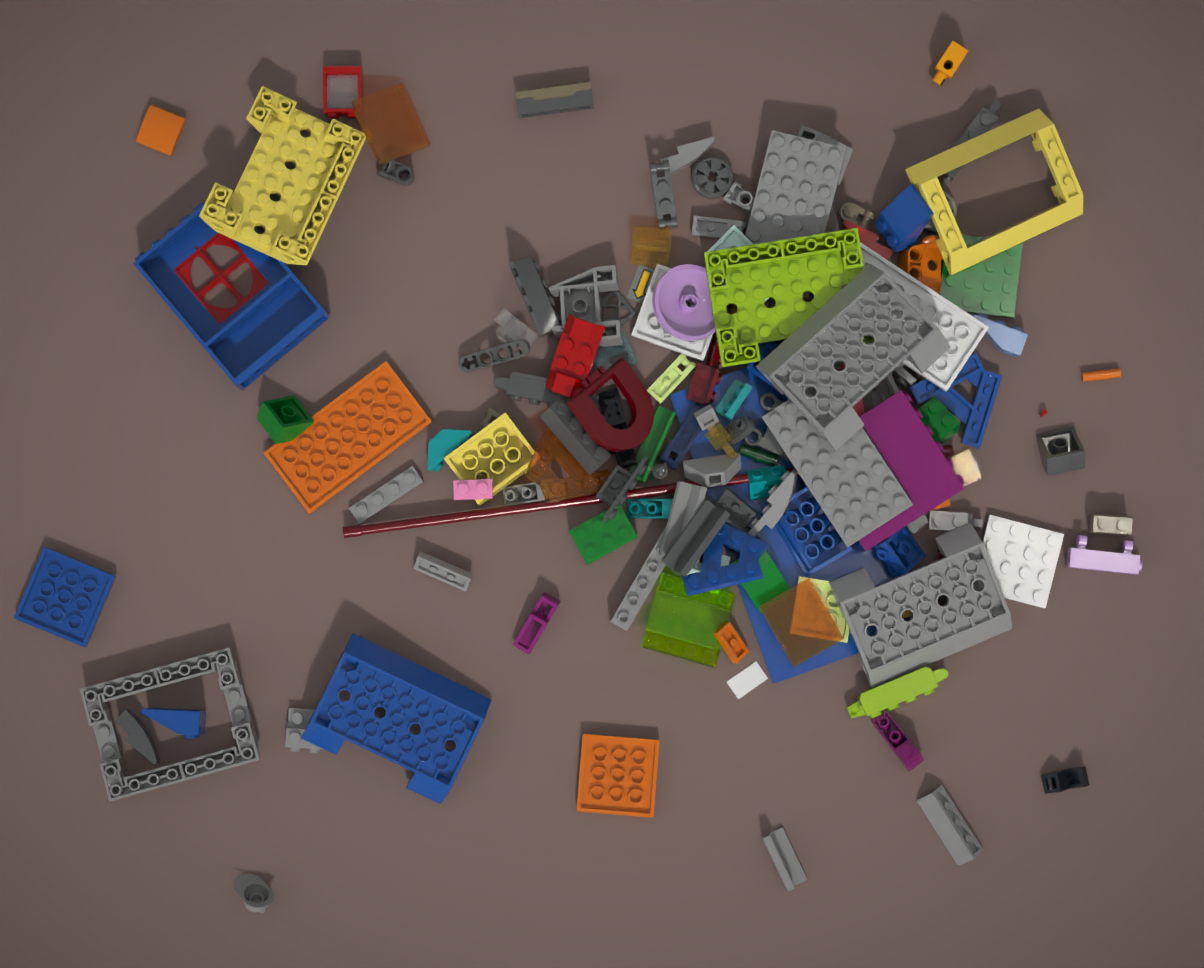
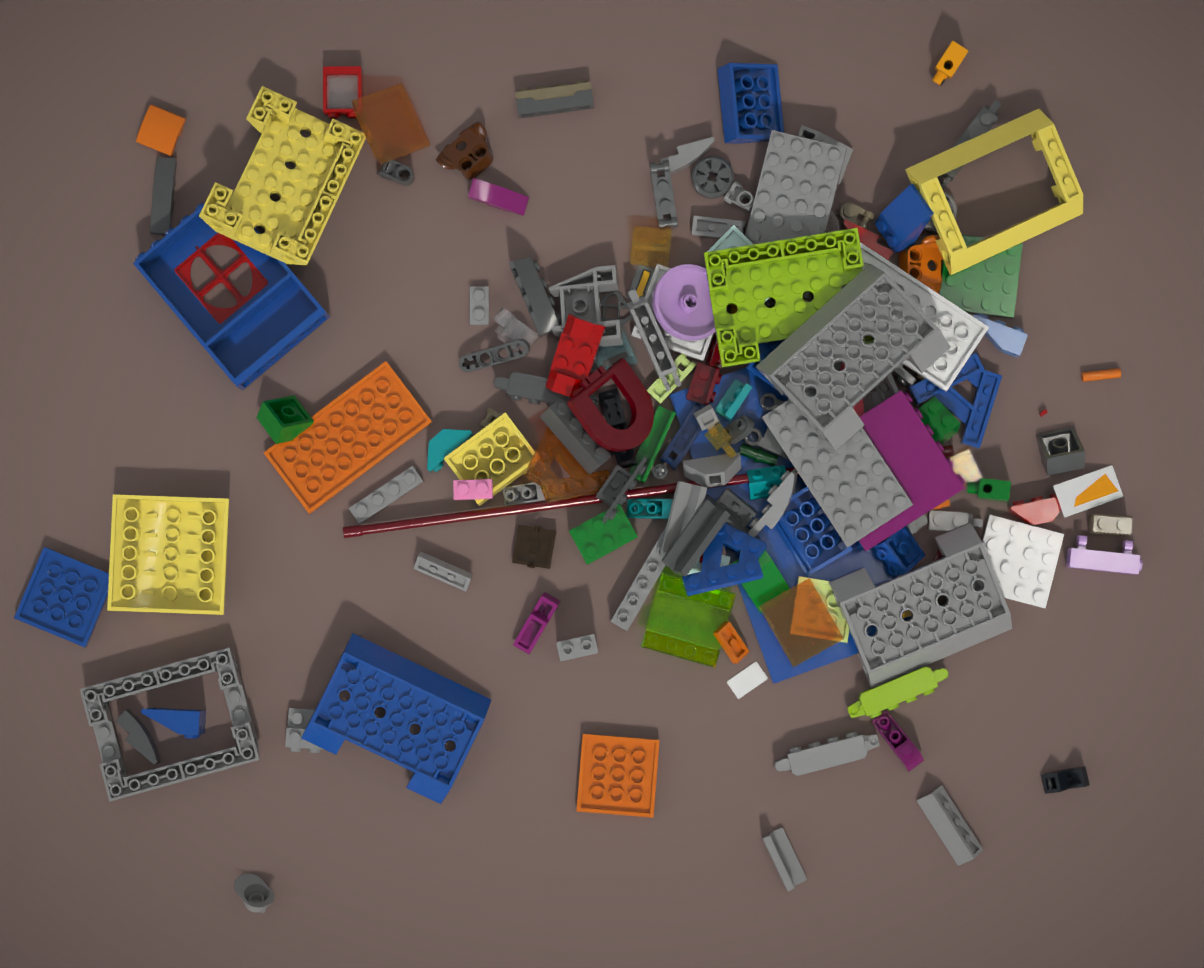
none -> light yellow slope [107,494,229,615]
none -> dark grey slope [150,157,177,235]
none -> reddish brown piece [436,122,493,180]
none -> magenta slope [468,178,529,216]
none -> light grey plate [470,286,489,325]
none -> dark brown plate [512,525,557,569]
none -> light grey panel [556,634,598,661]
none -> light grey hinge [627,289,681,391]
none -> blue slope [717,63,784,144]
none -> light grey hinge [774,732,880,776]
none -> green torso [967,478,1011,503]
none -> slope [1008,493,1061,526]
none -> white sticker [1053,465,1123,517]

